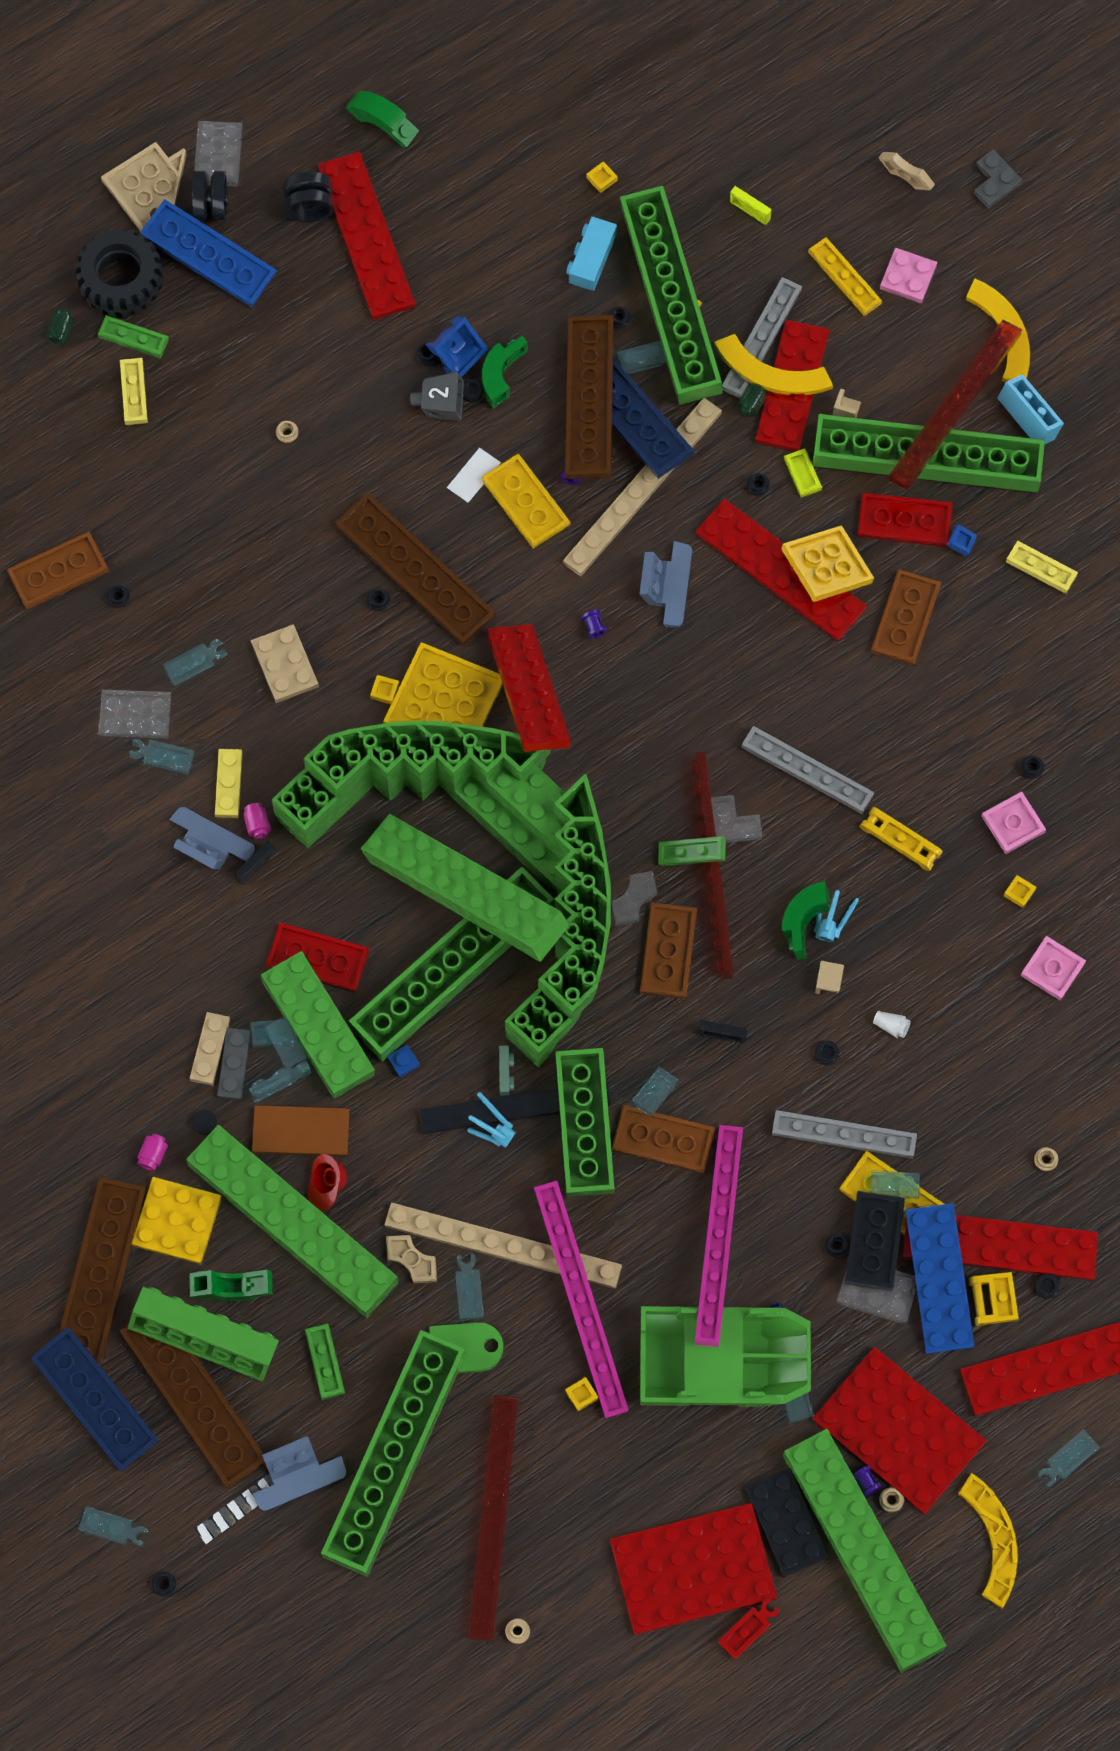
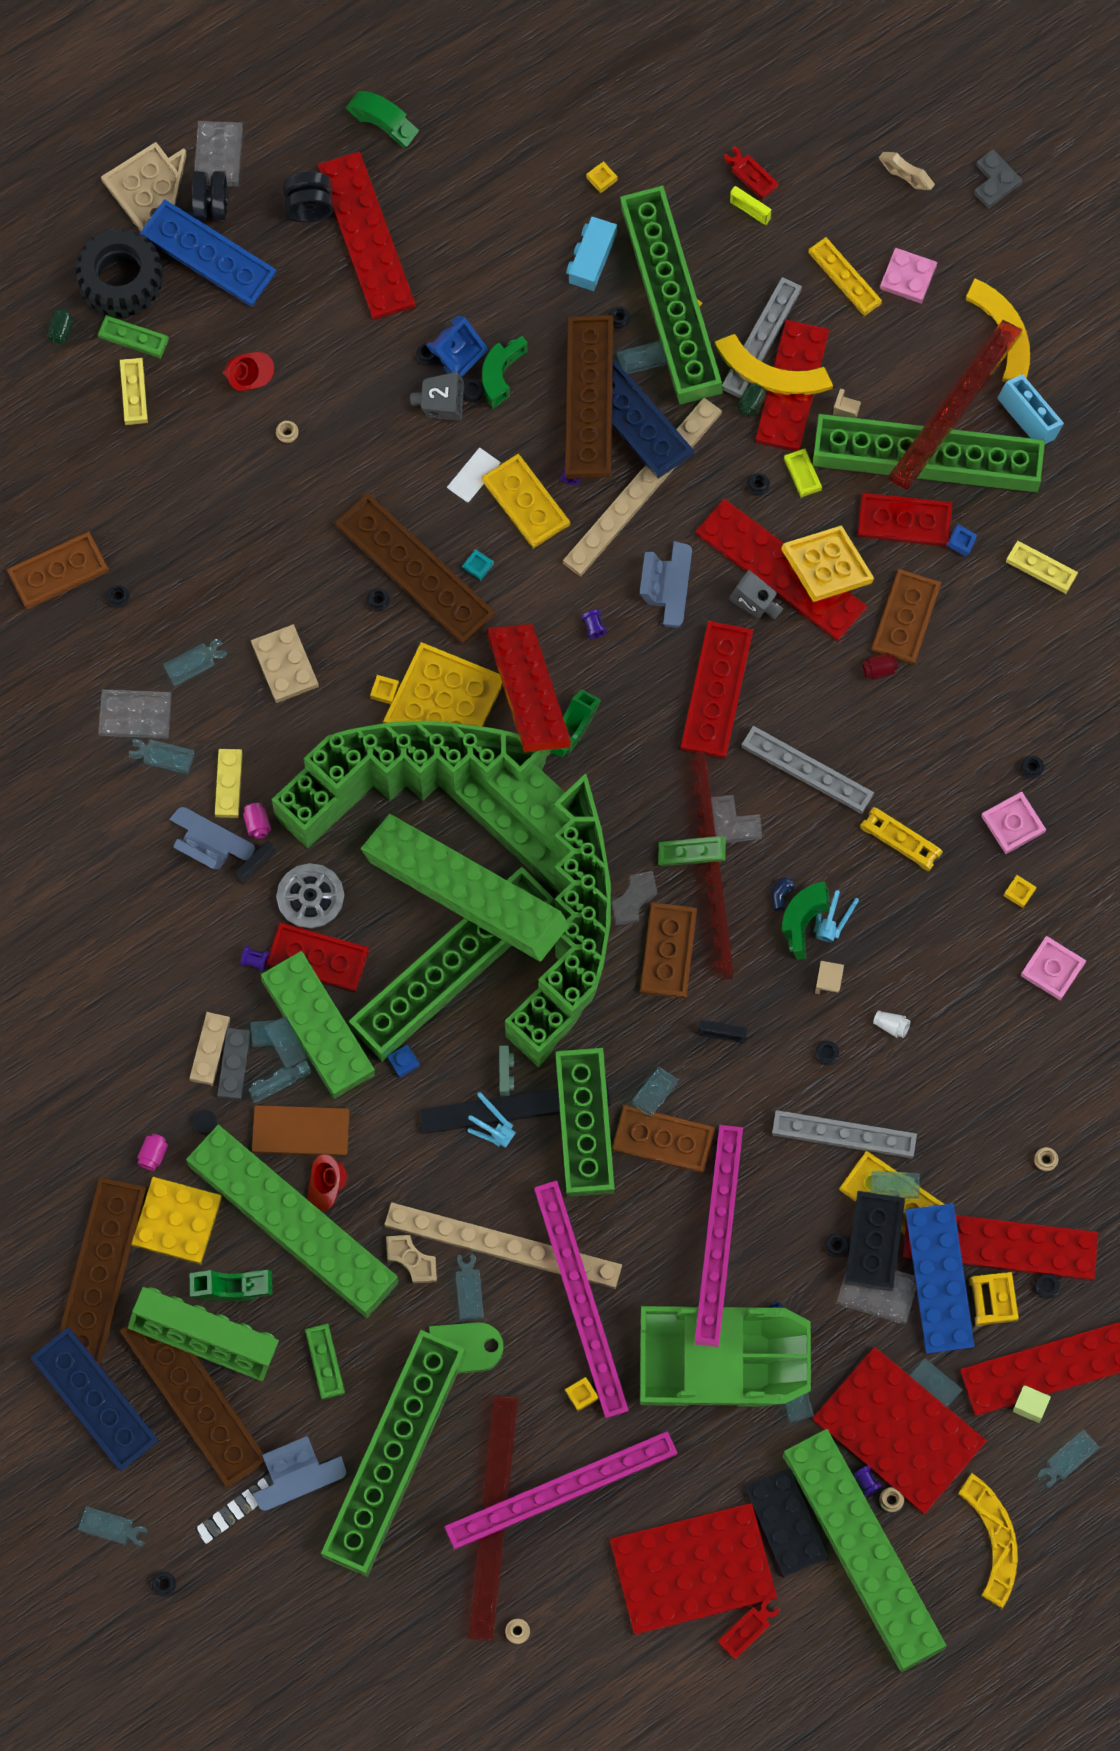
none -> red piece [223,352,274,391]
none -> dark purple bush [240,946,269,972]
none -> flat silver piece [276,863,344,929]
none -> dark pink plate [444,1431,677,1550]
none -> teal tile [462,549,494,582]
none -> green arch [550,689,601,758]
none -> red plate [680,621,753,759]
none -> red plate [724,146,779,201]
none -> dark grey torso [728,570,783,620]
none -> dark blue arm [771,877,795,911]
none -> dark red brick [862,652,898,680]
none -> clear light blue plate [910,1358,962,1408]
none -> yellowish green panel [1013,1386,1051,1423]

